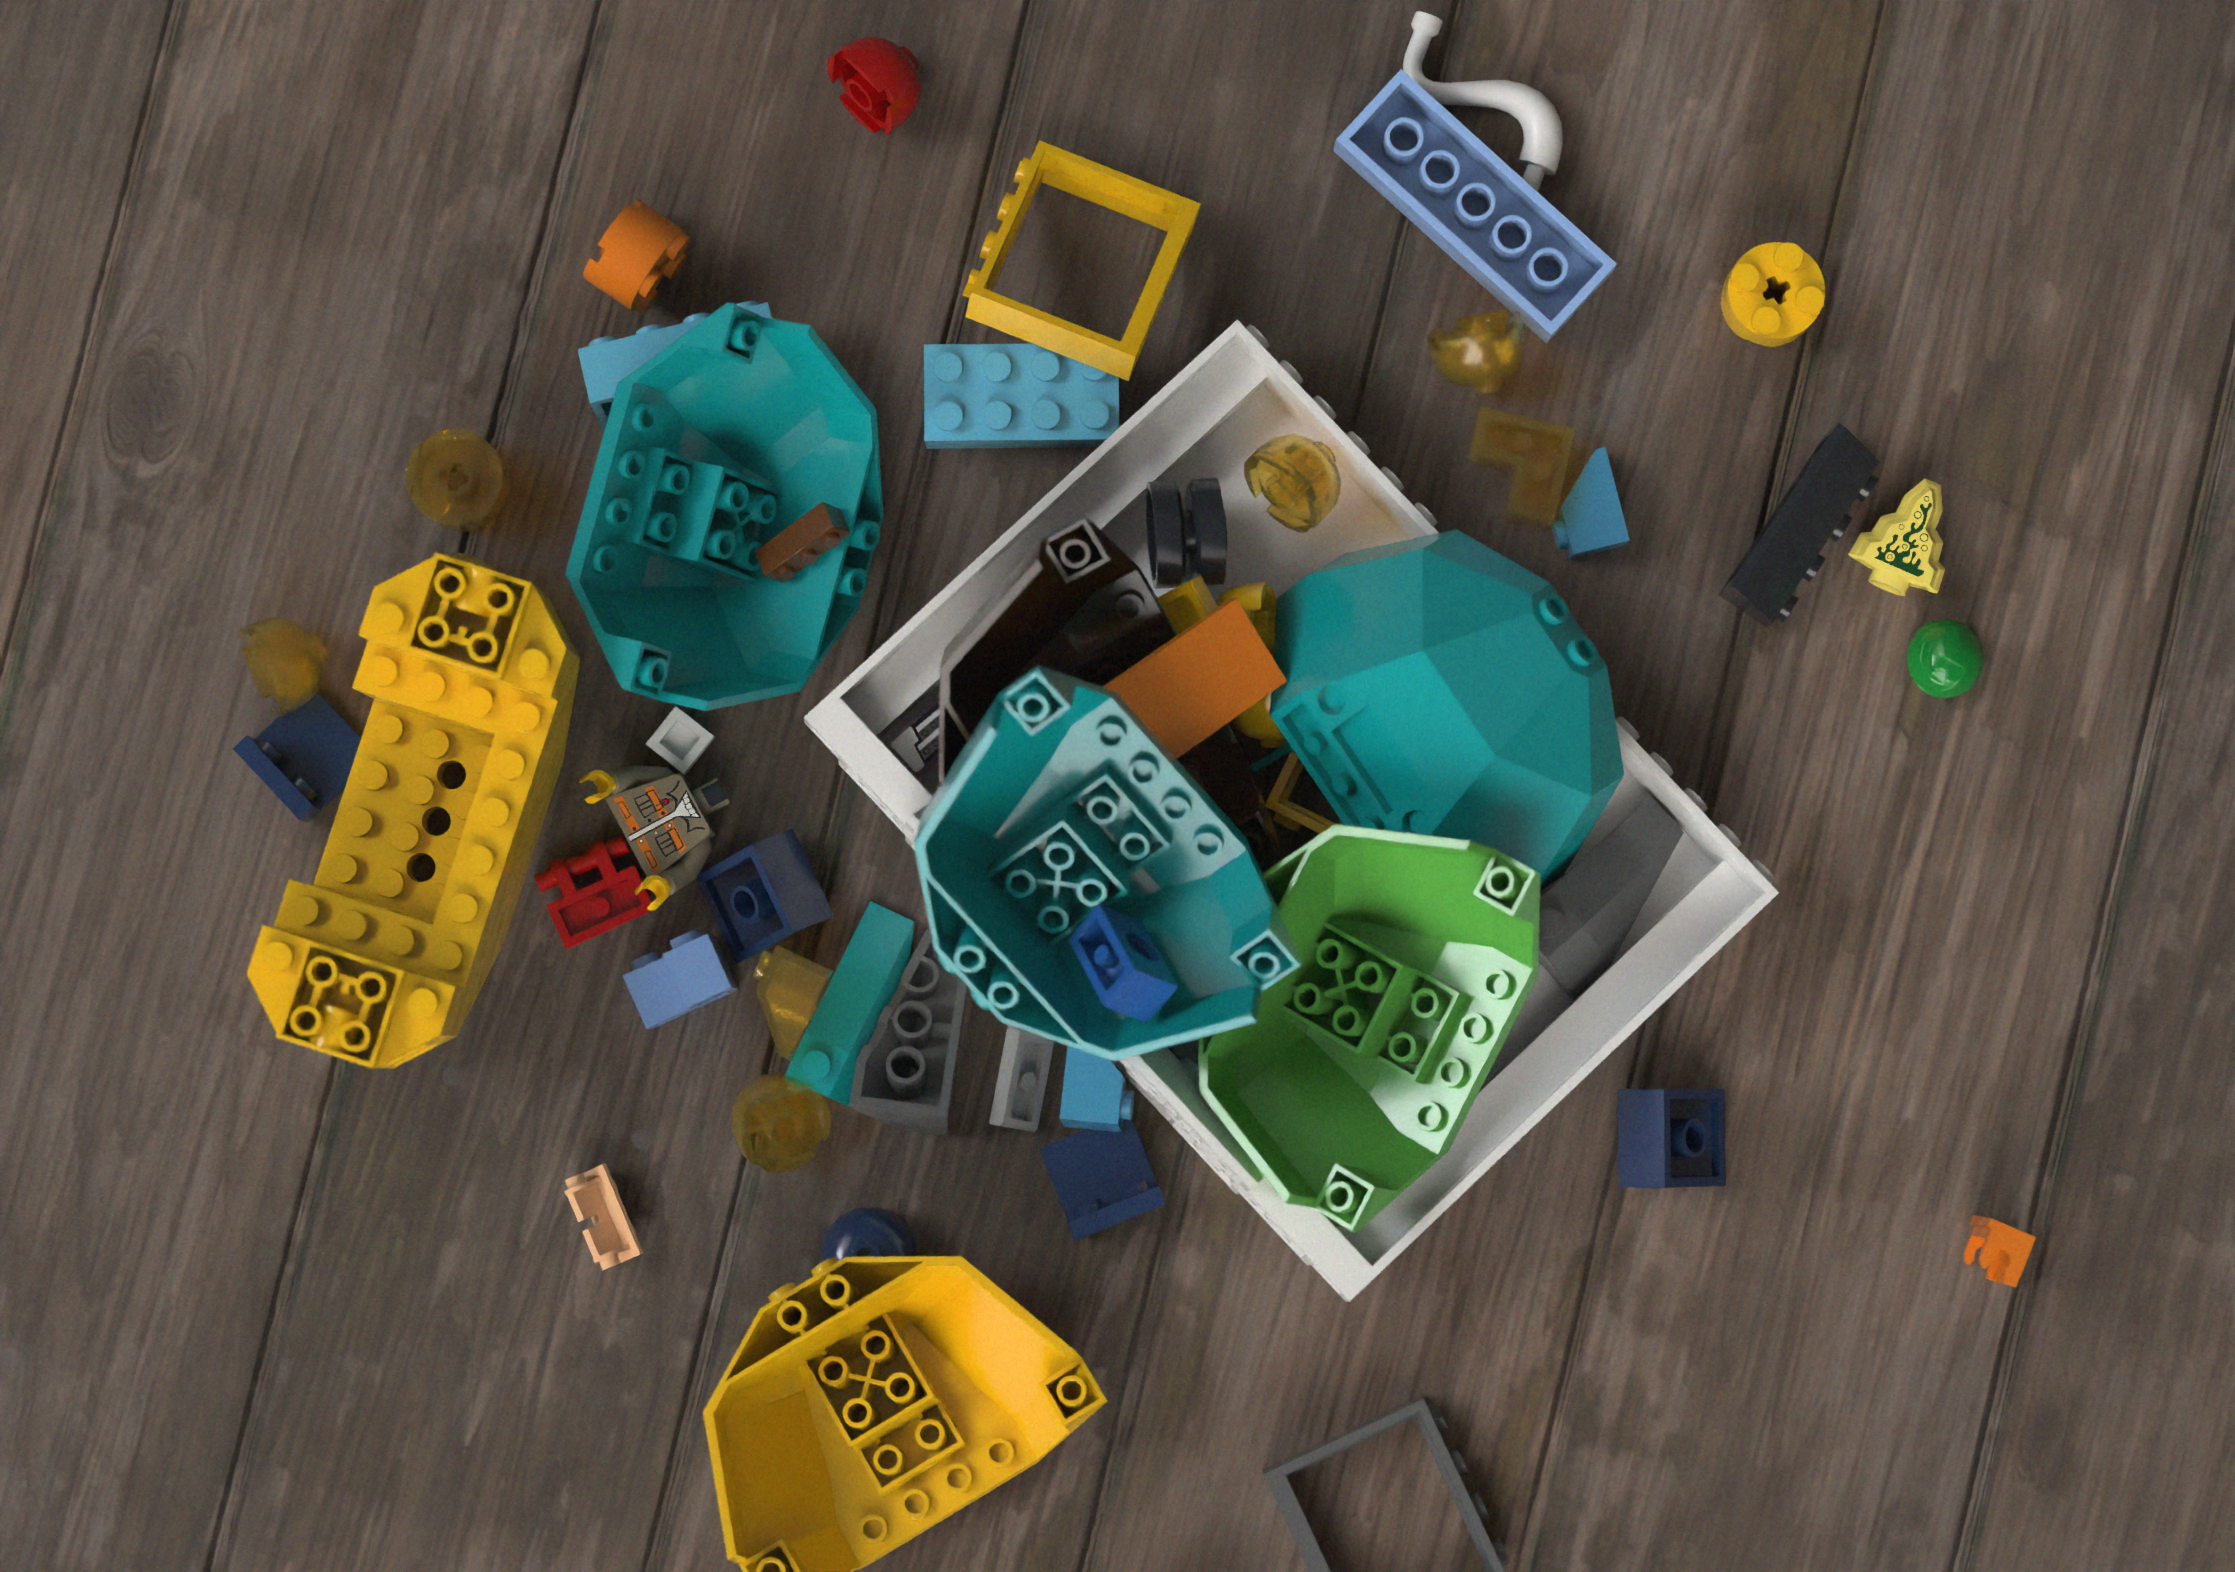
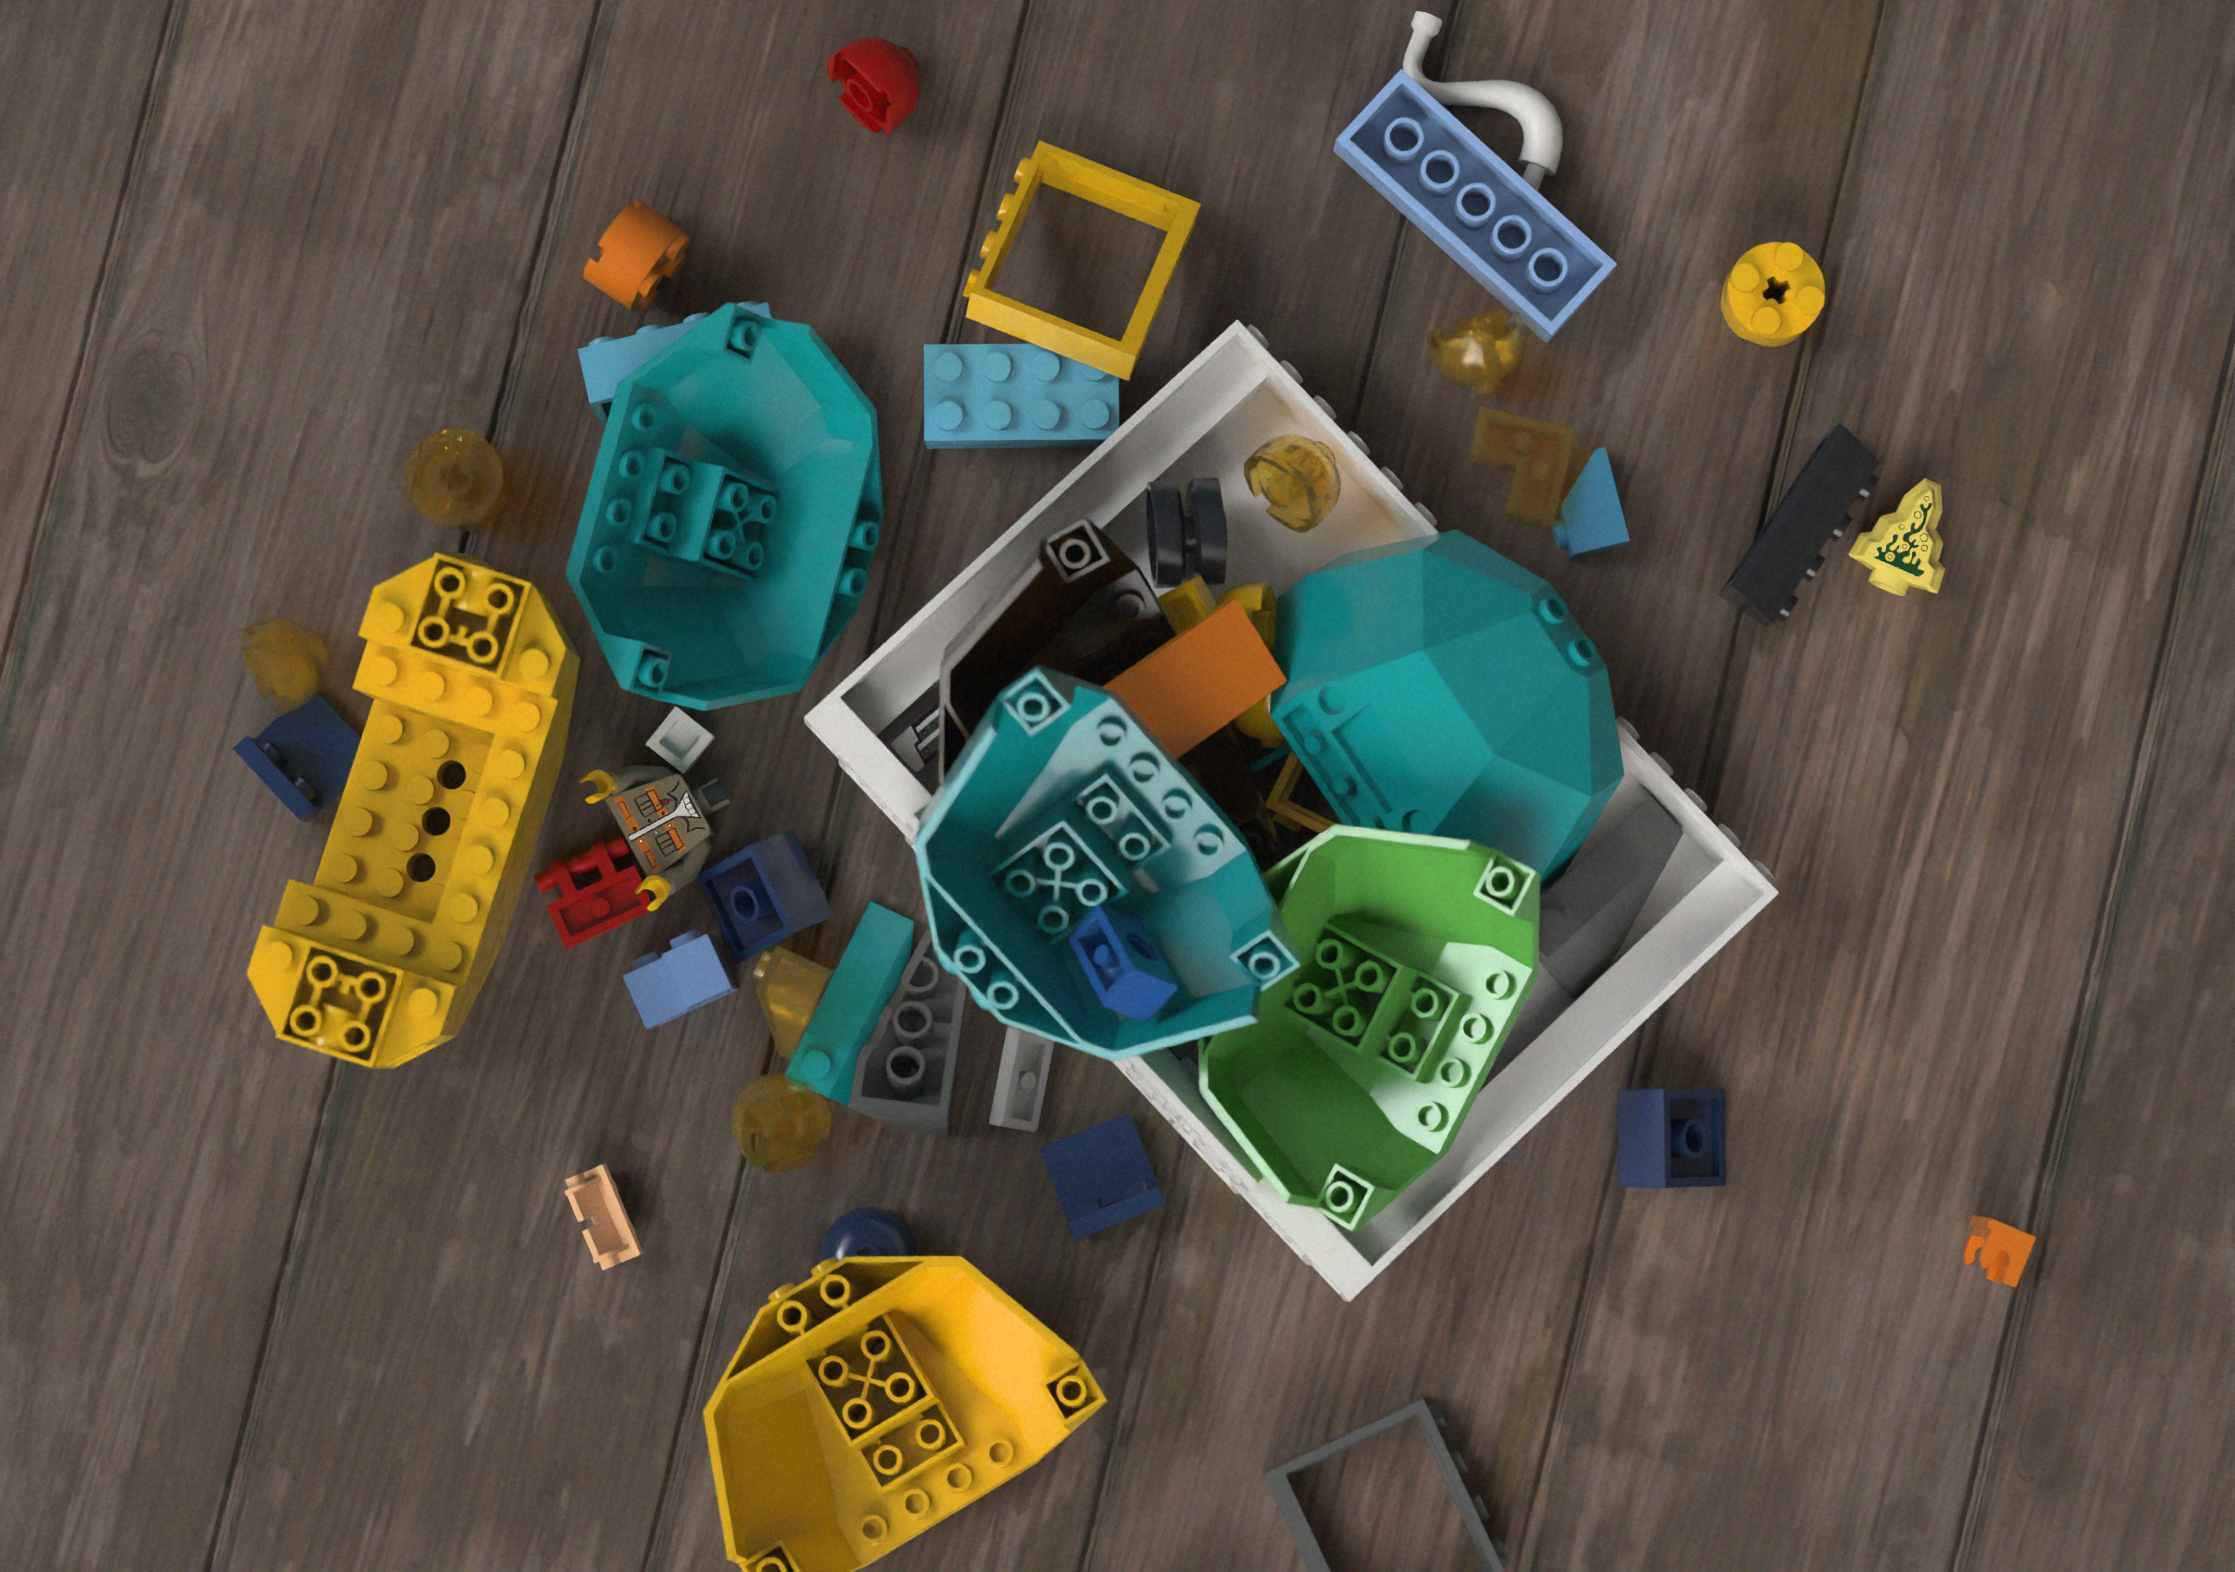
reddish brown piece [755,502,850,583] -> none
dark azure slope [1059,1045,1134,1132] -> none
green piece [1907,619,1984,698] -> none

